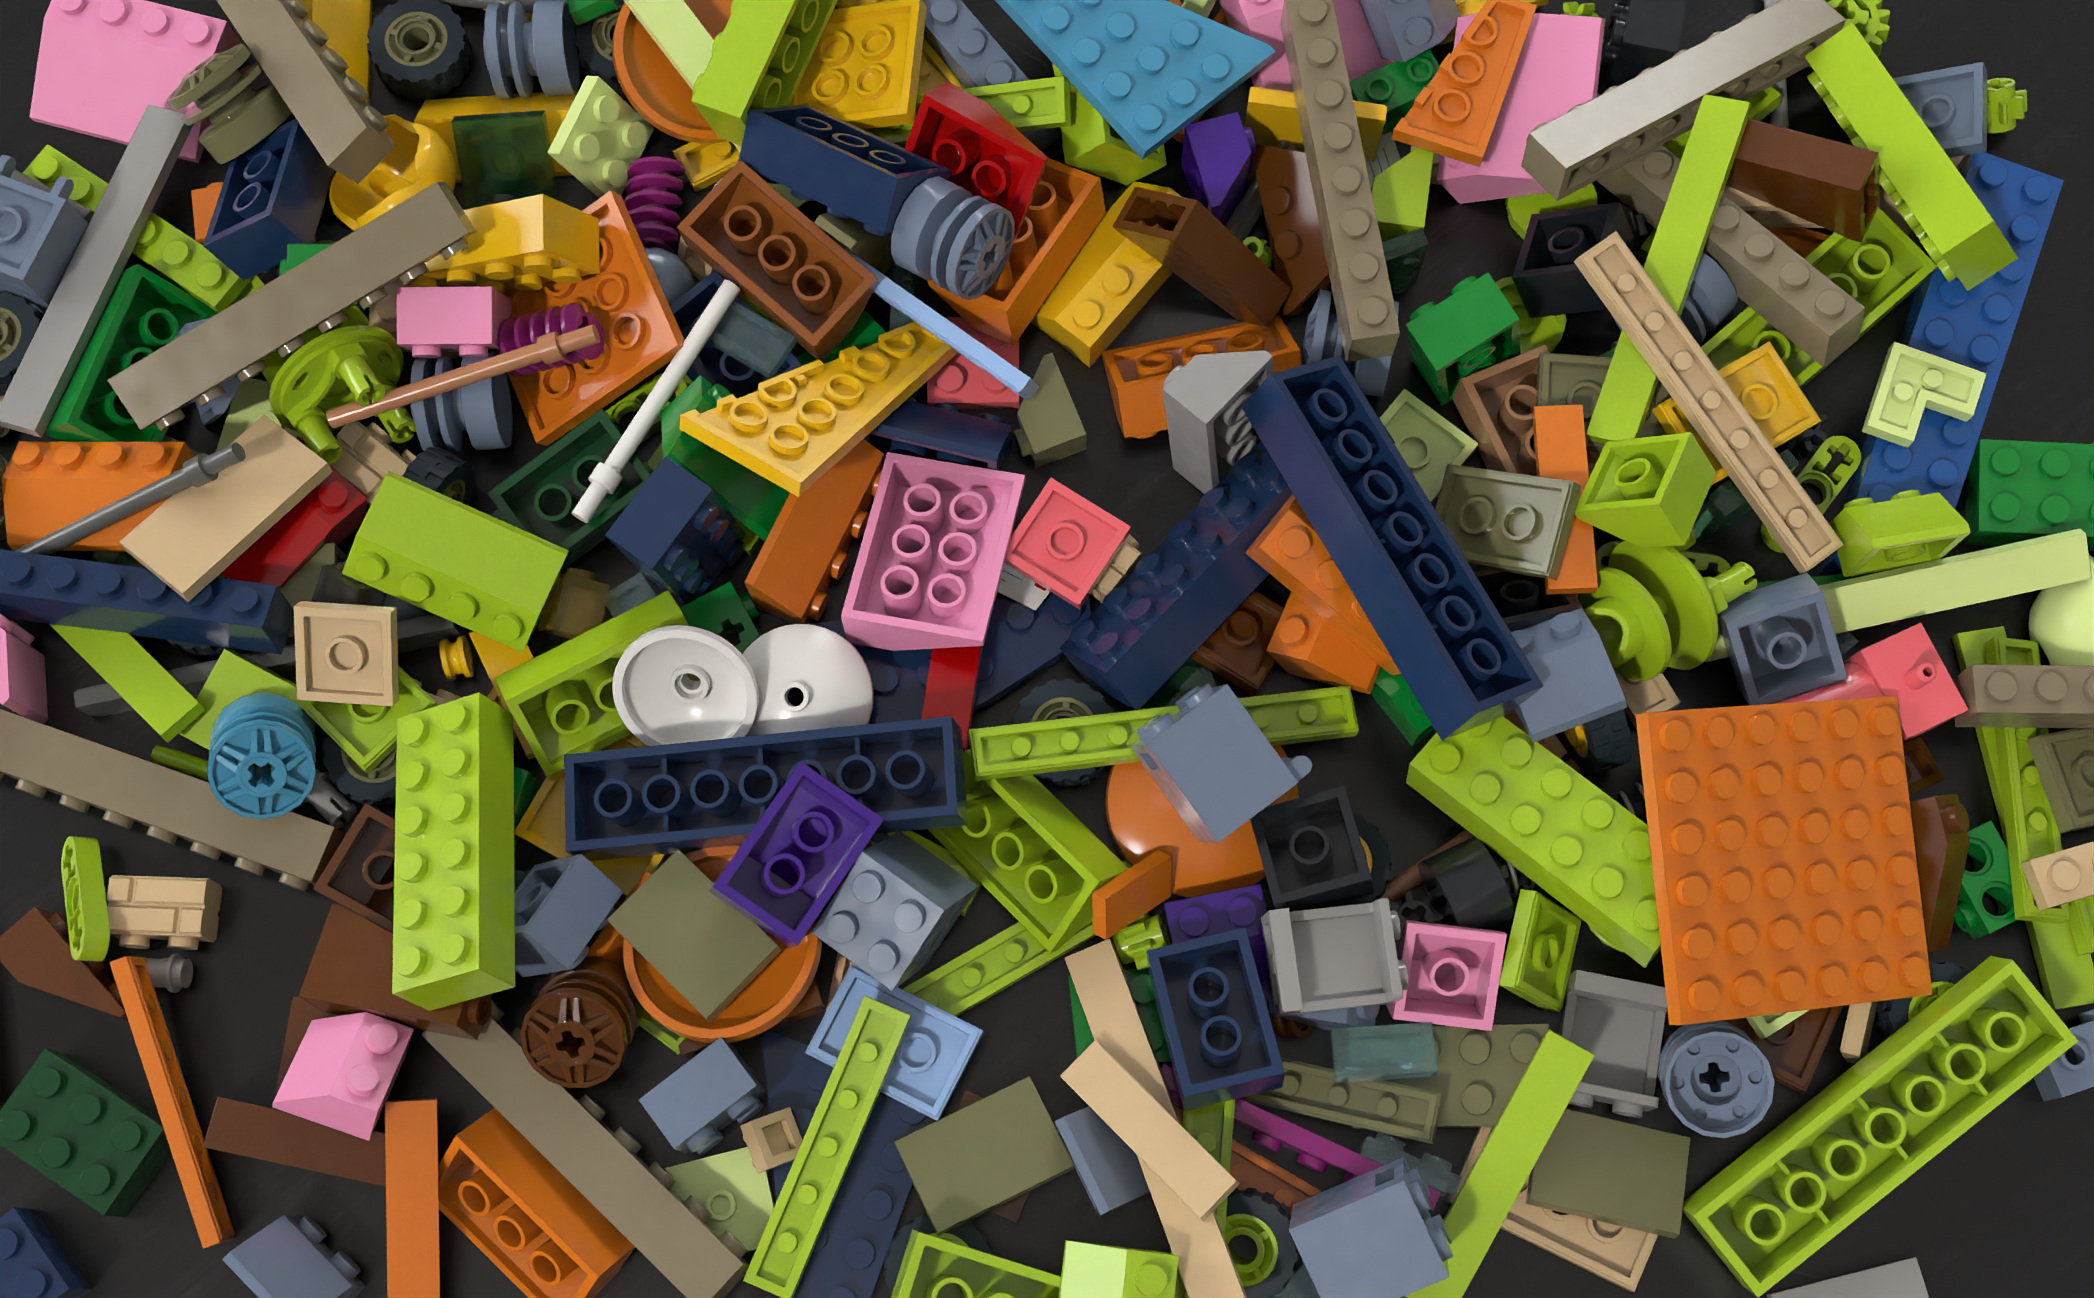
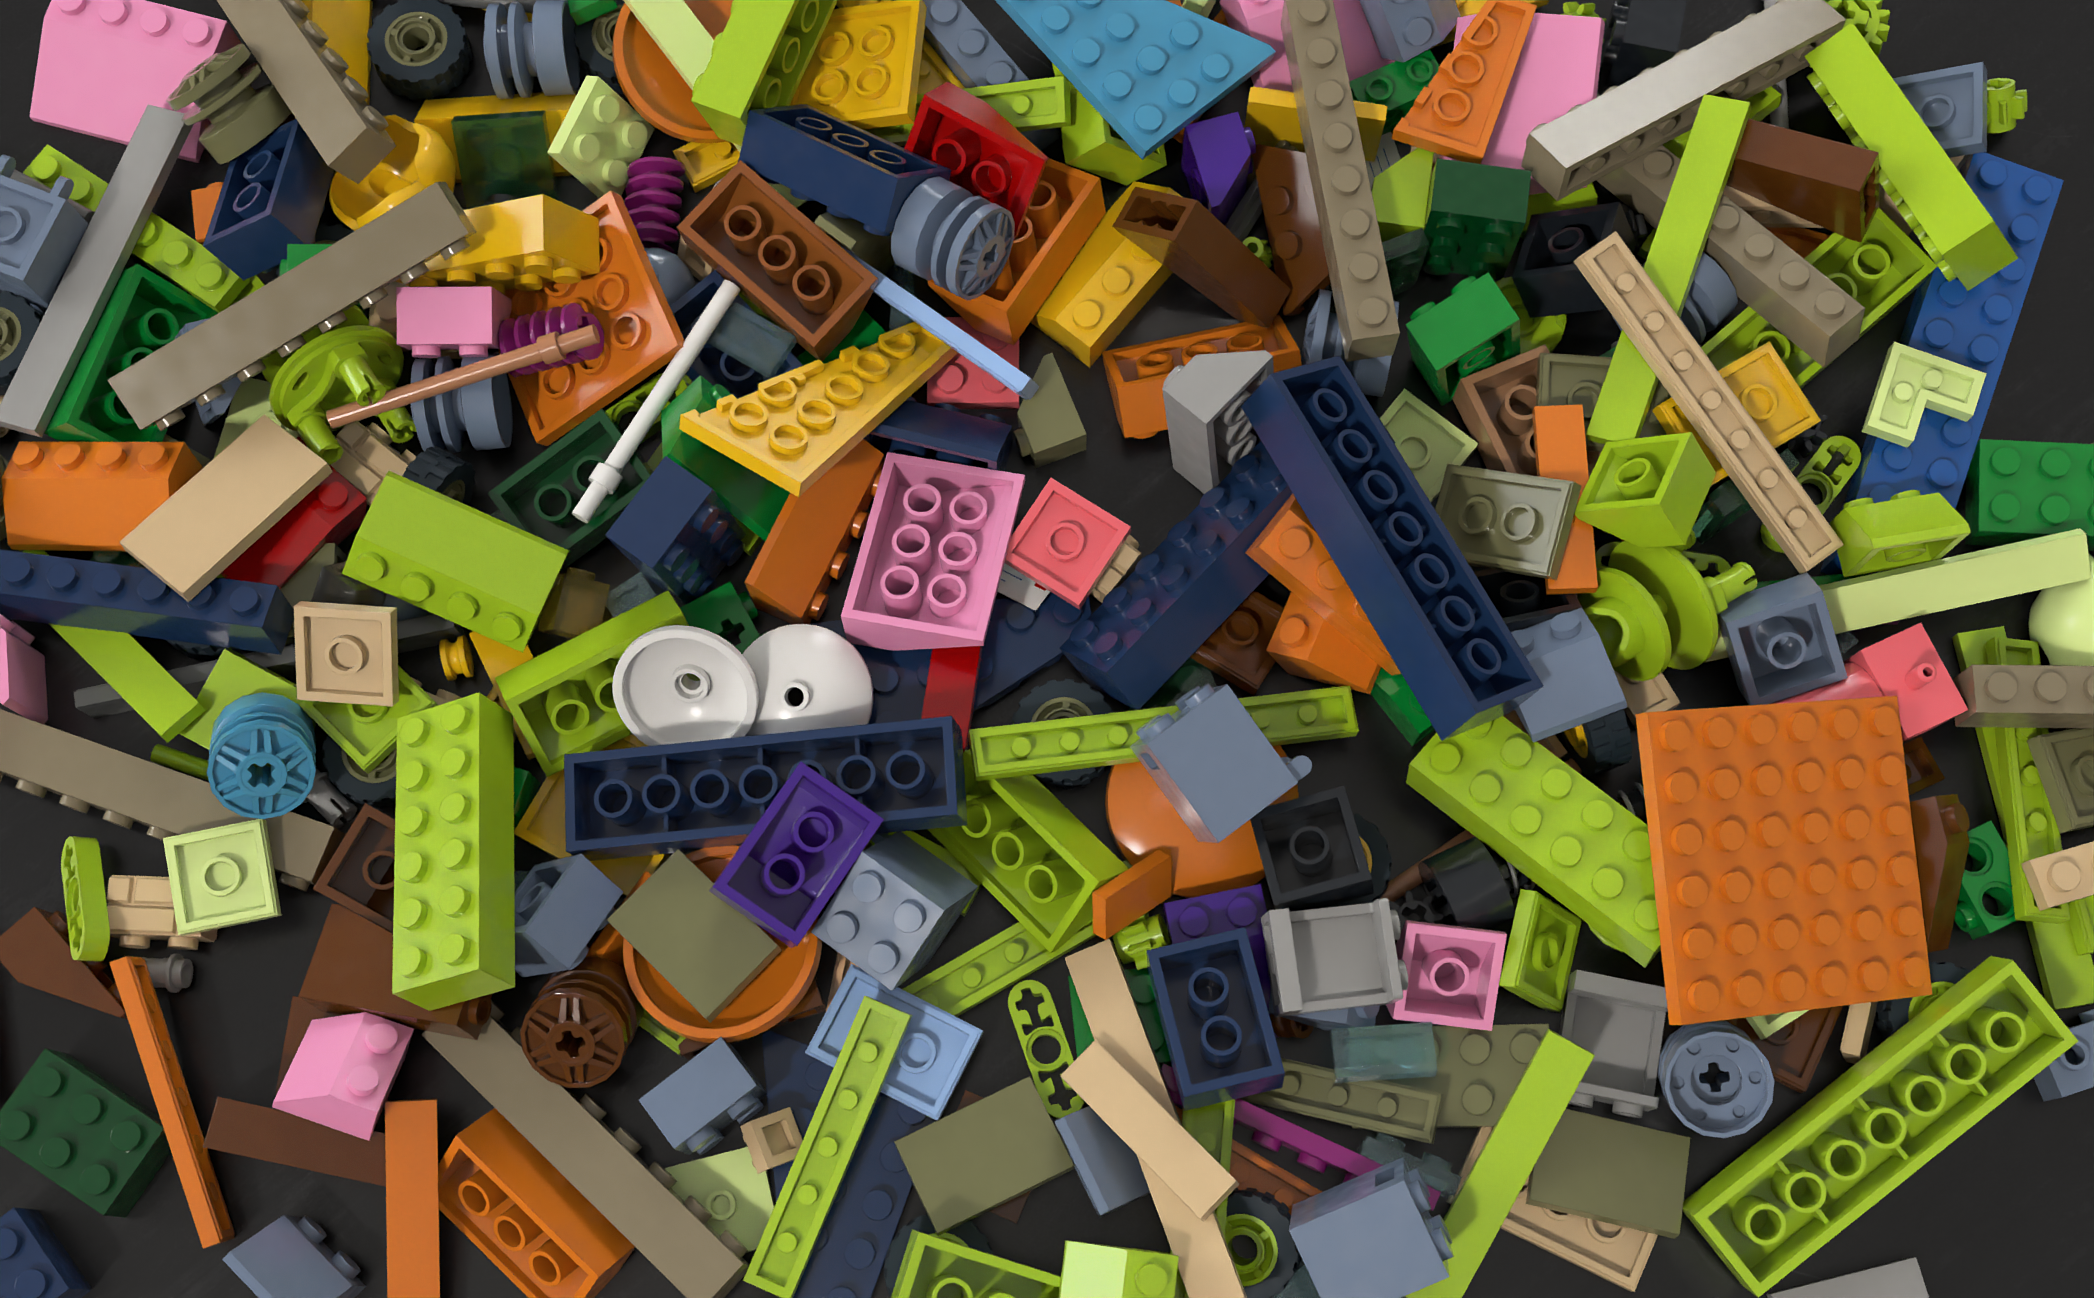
dark grey bar [15,443,246,556] -> none
none -> yellowish green plate [163,819,282,936]
none -> lime beam [1008,980,1084,1120]
none -> dark green brick [1412,158,1532,280]

